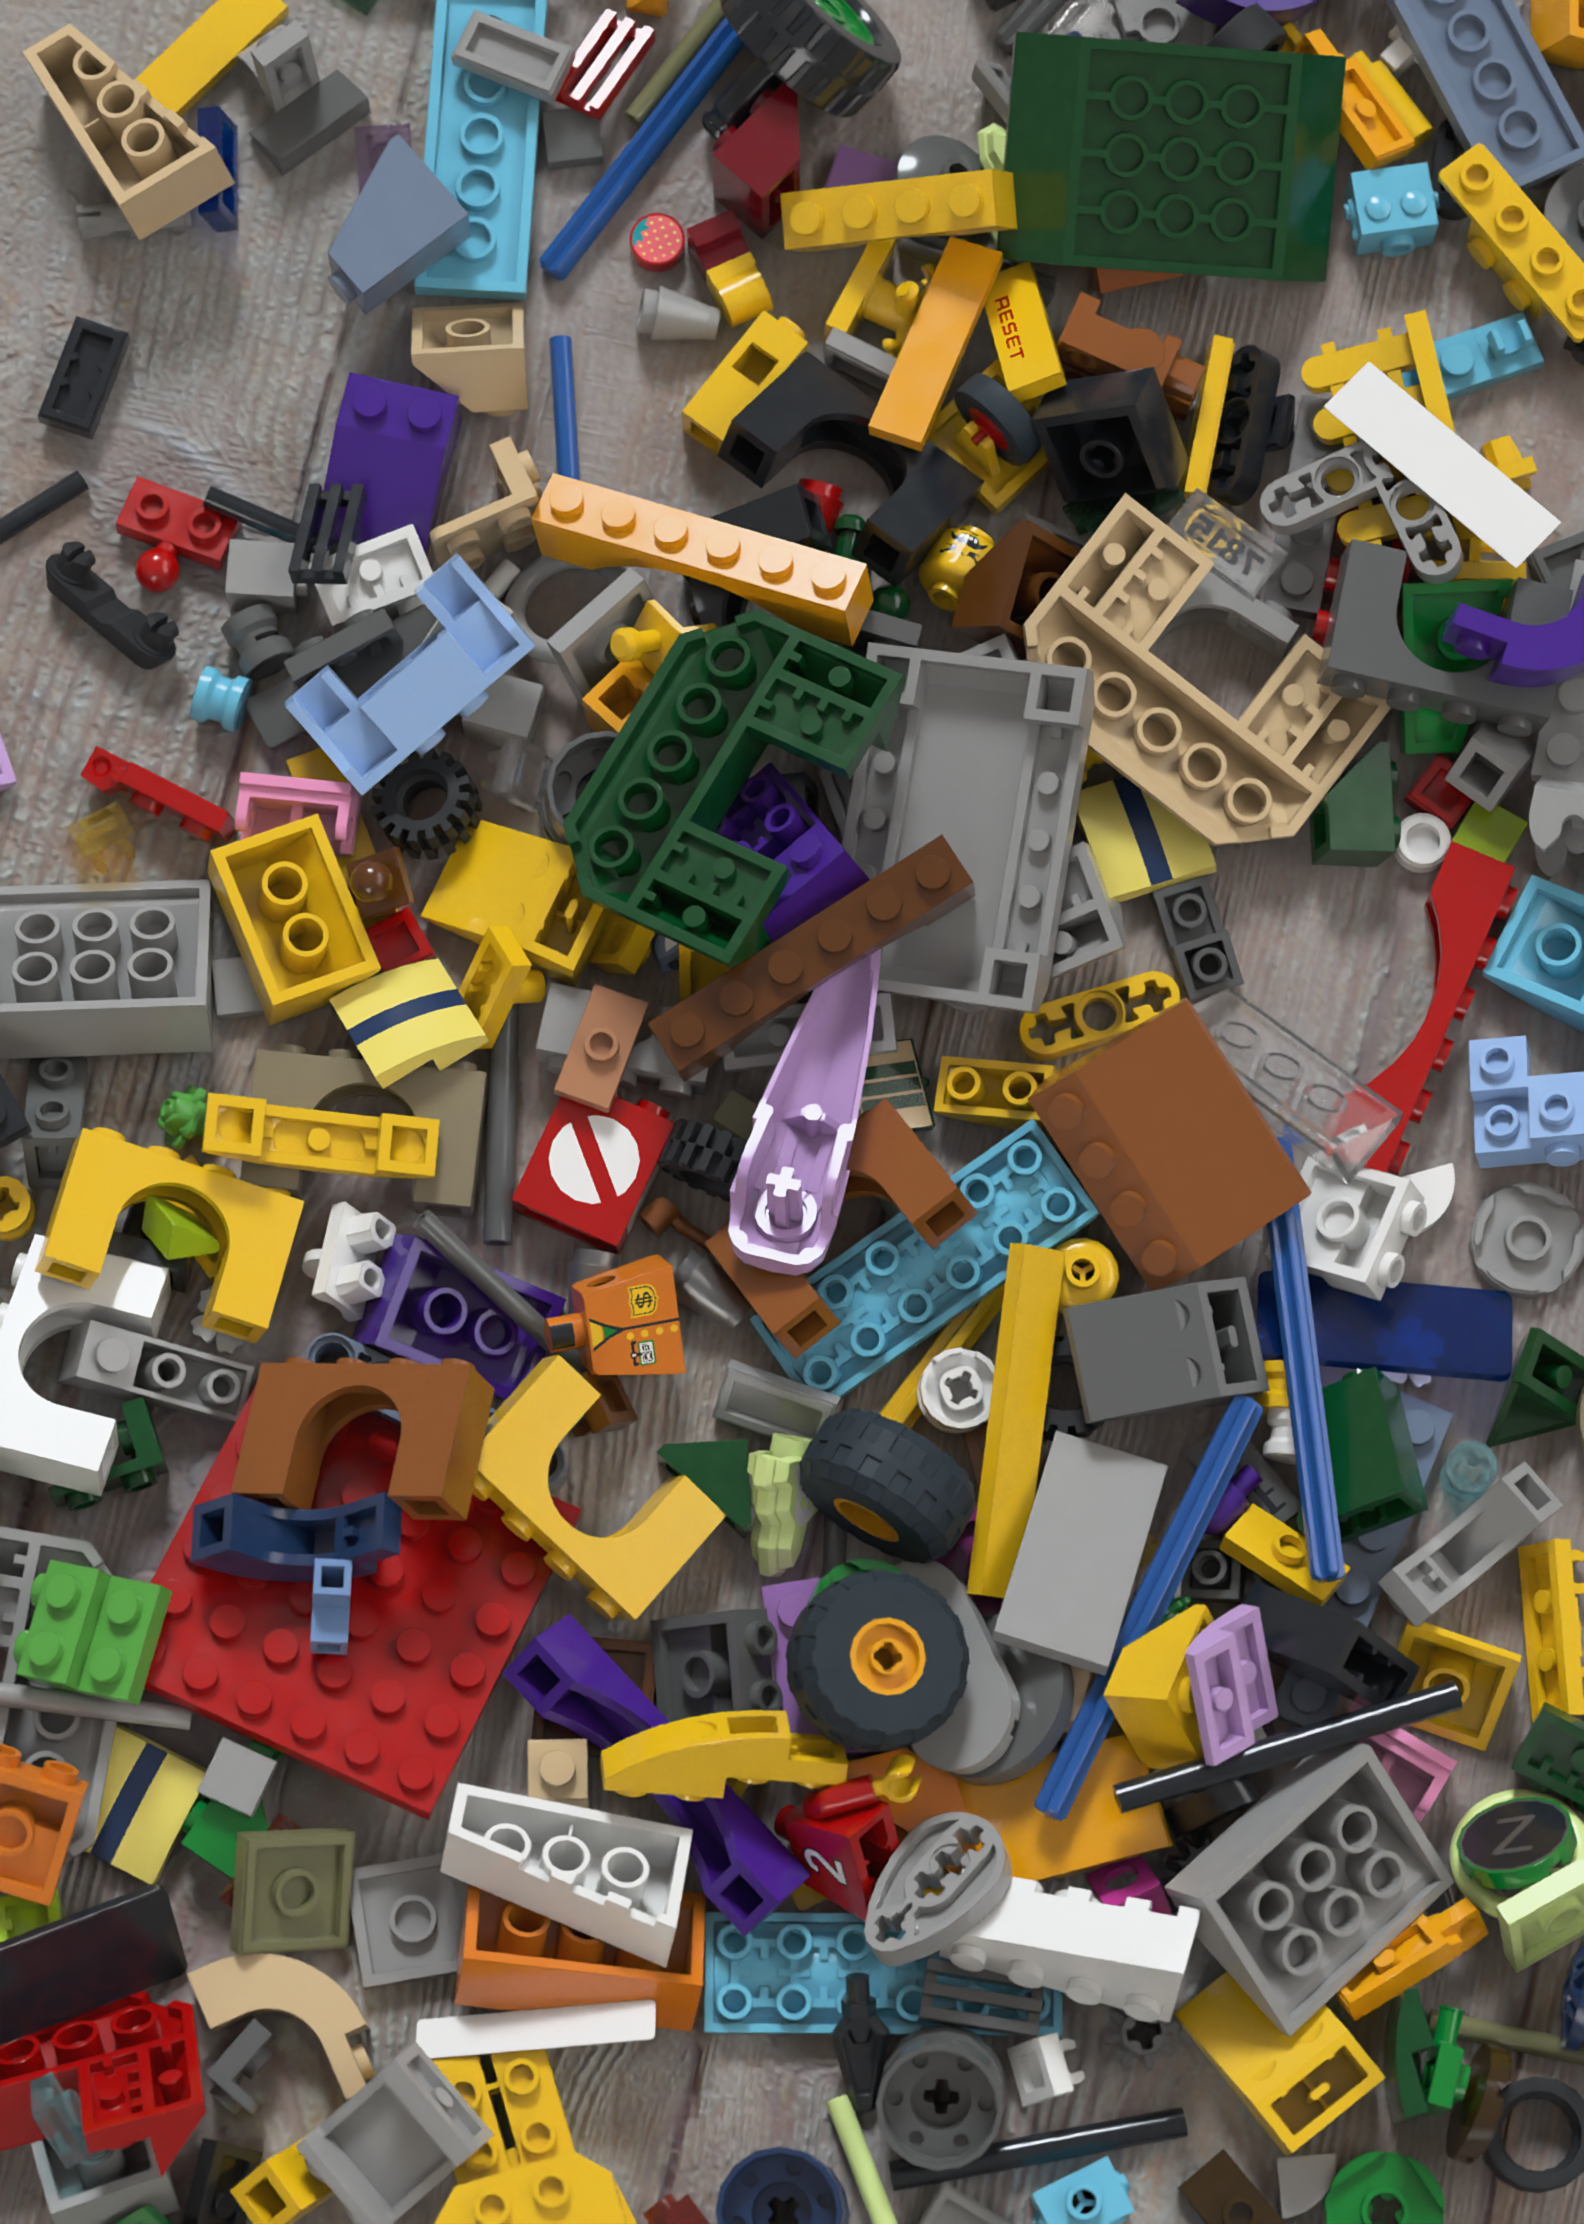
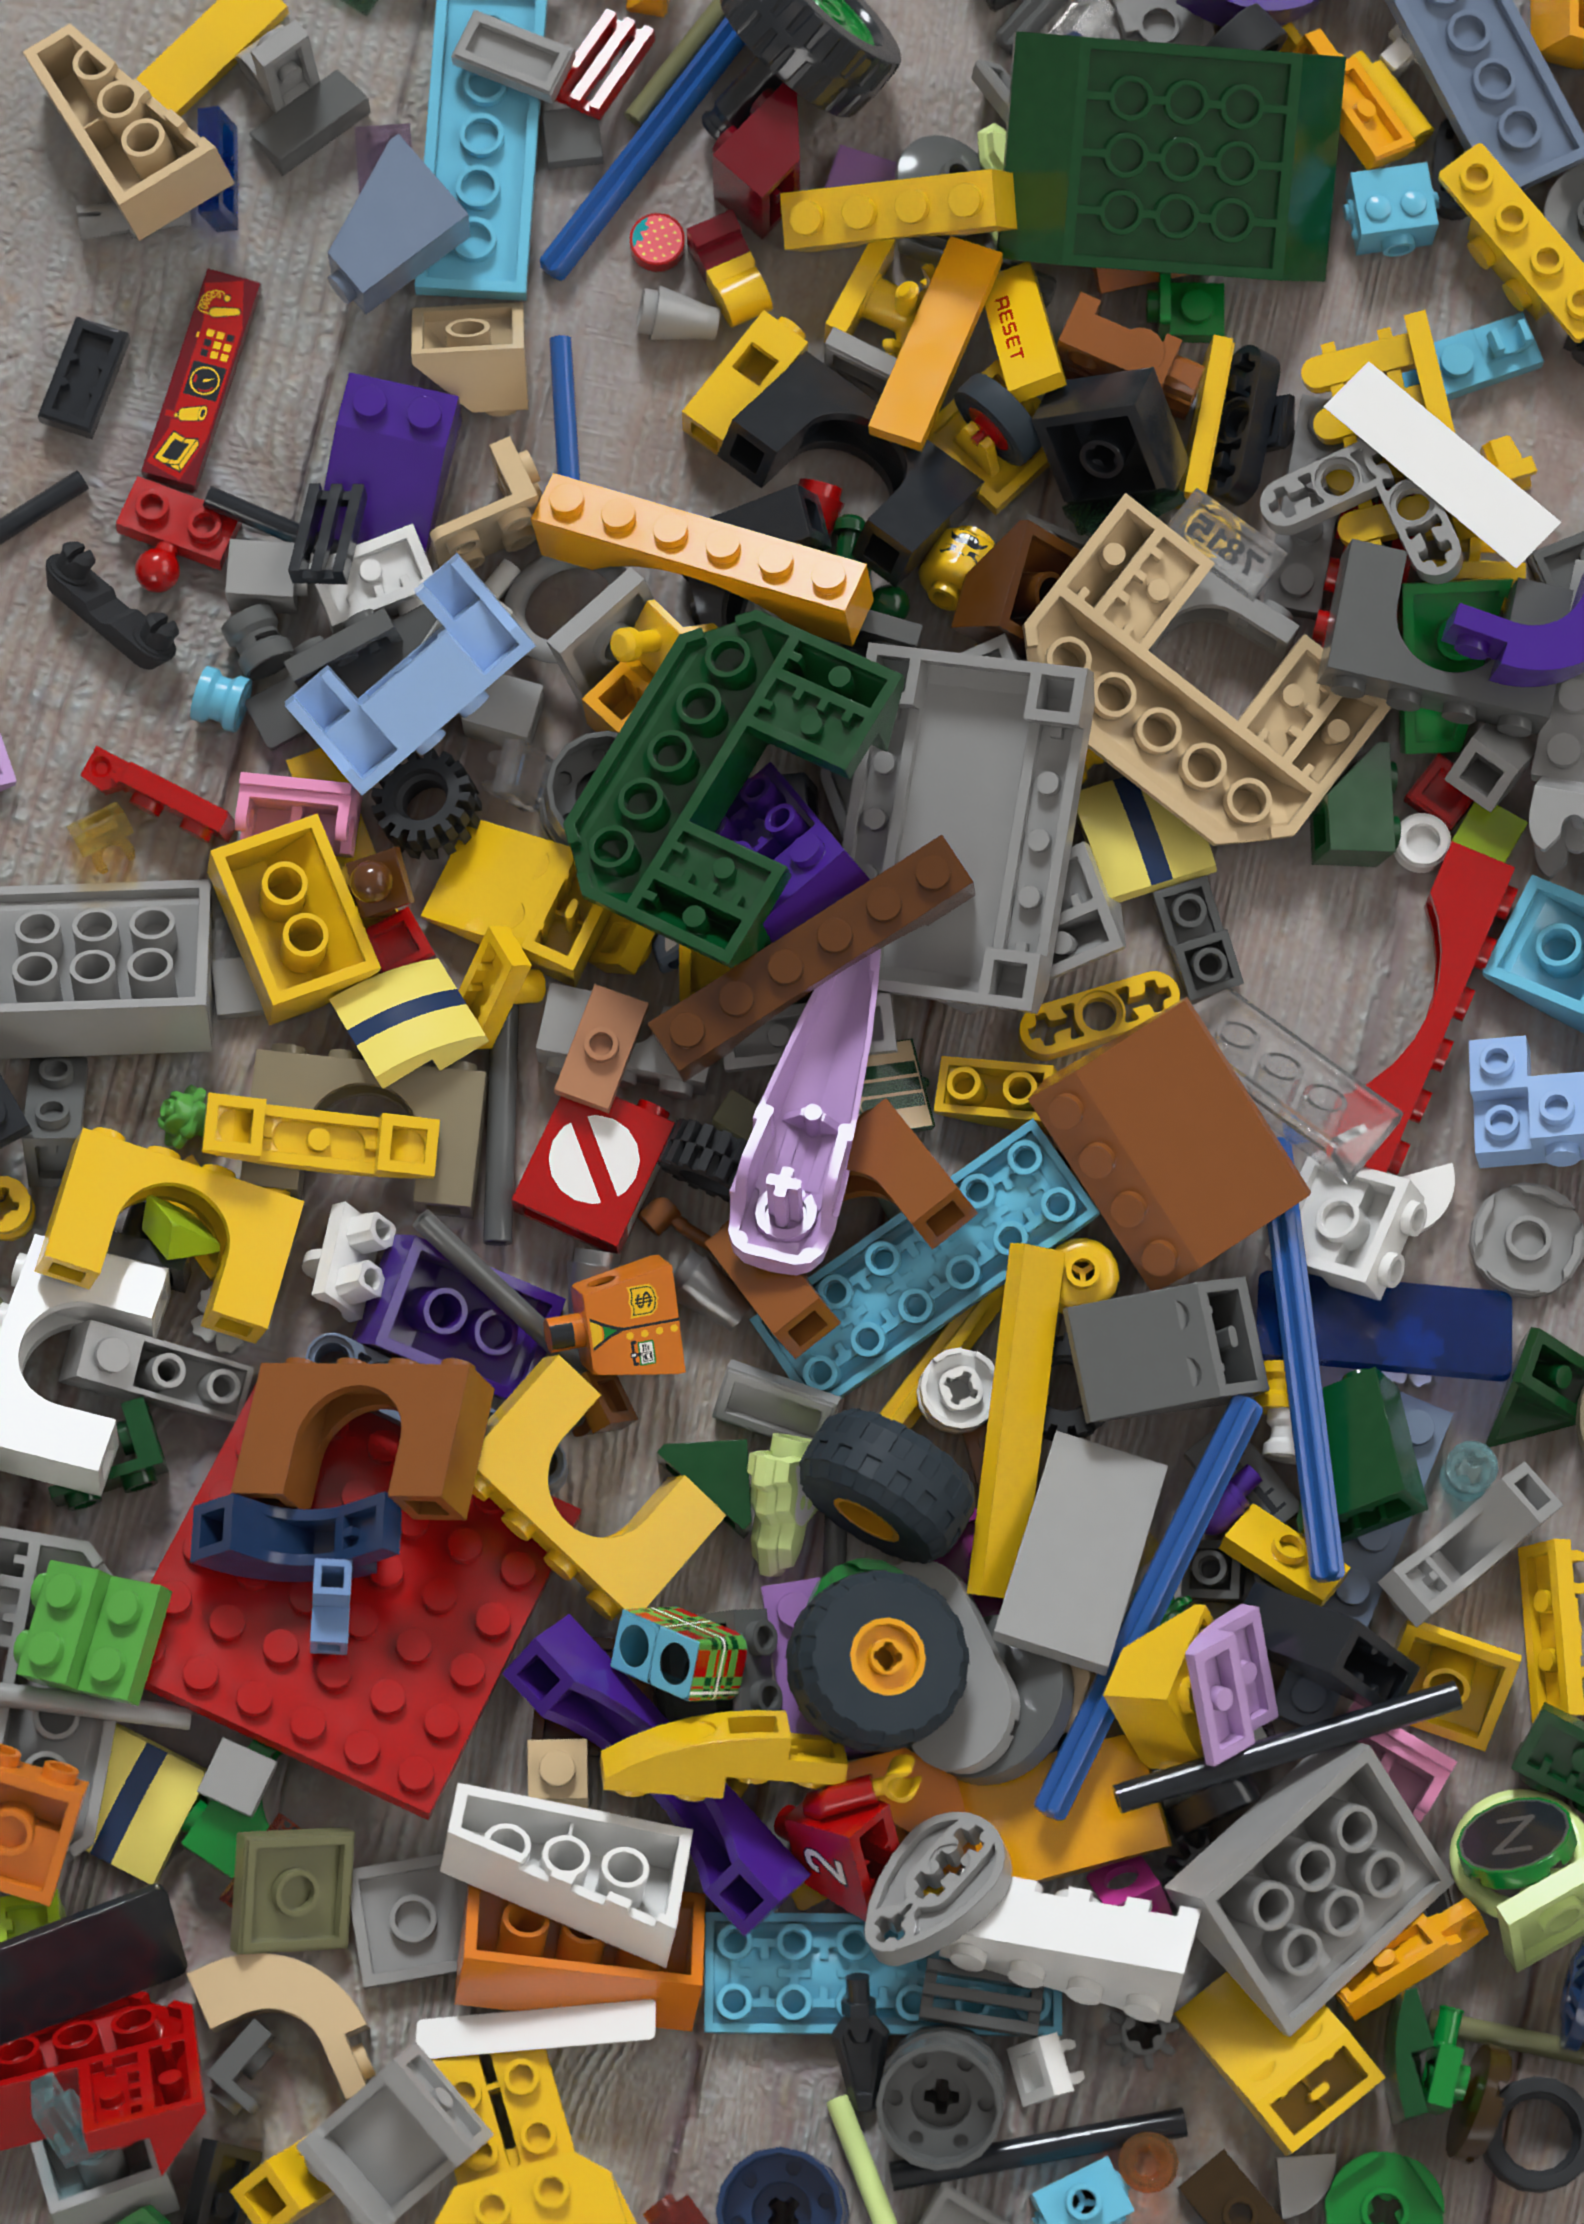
none -> tile [141,268,262,492]
none -> piece [611,1606,747,1701]
none -> clear orange cone [1118,2132,1179,2193]
none -> green bracket [1146,272,1225,343]

